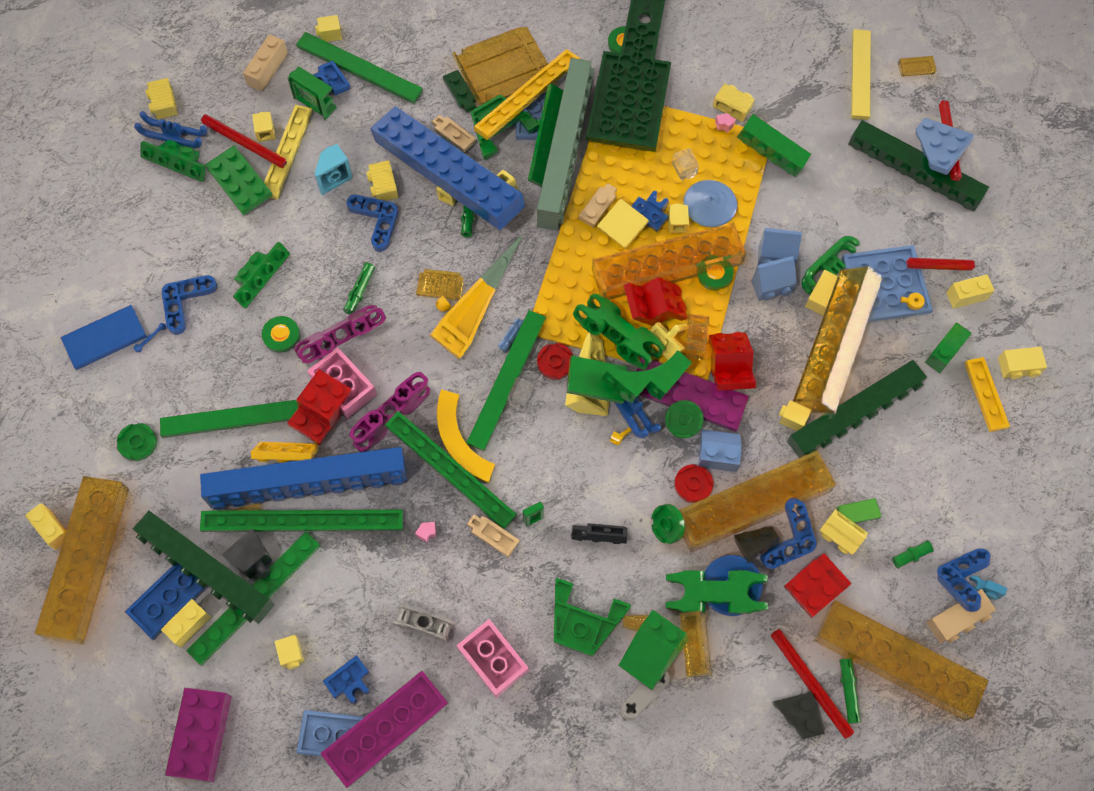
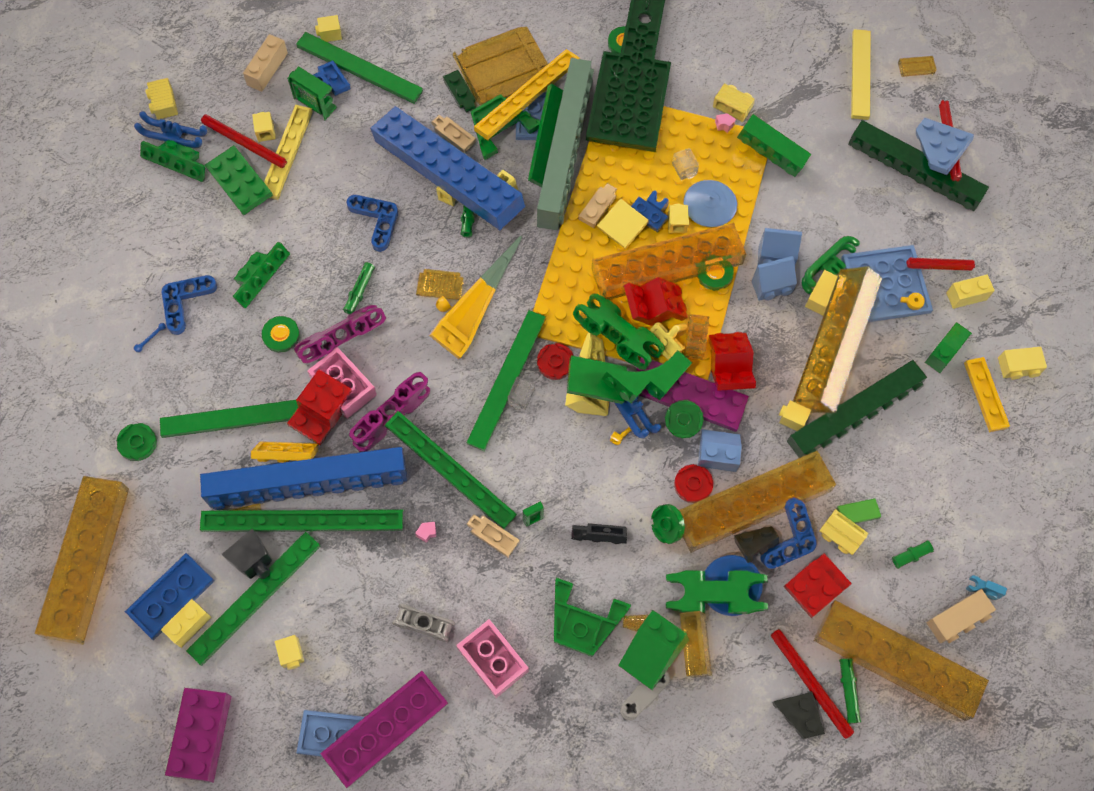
light yellow brick [25,504,72,550] -> none
blue tile [60,305,147,370] -> none
dark green brick [133,511,275,625] -> none
medium azure slope [315,144,353,195] -> none
blue plate [323,655,370,705] -> none
light yellow brick [366,160,398,201] -> none
yellow tile [437,389,495,484] -> none
medium blue axle [498,318,523,352] -> none
blue beam [937,548,990,612] -> none

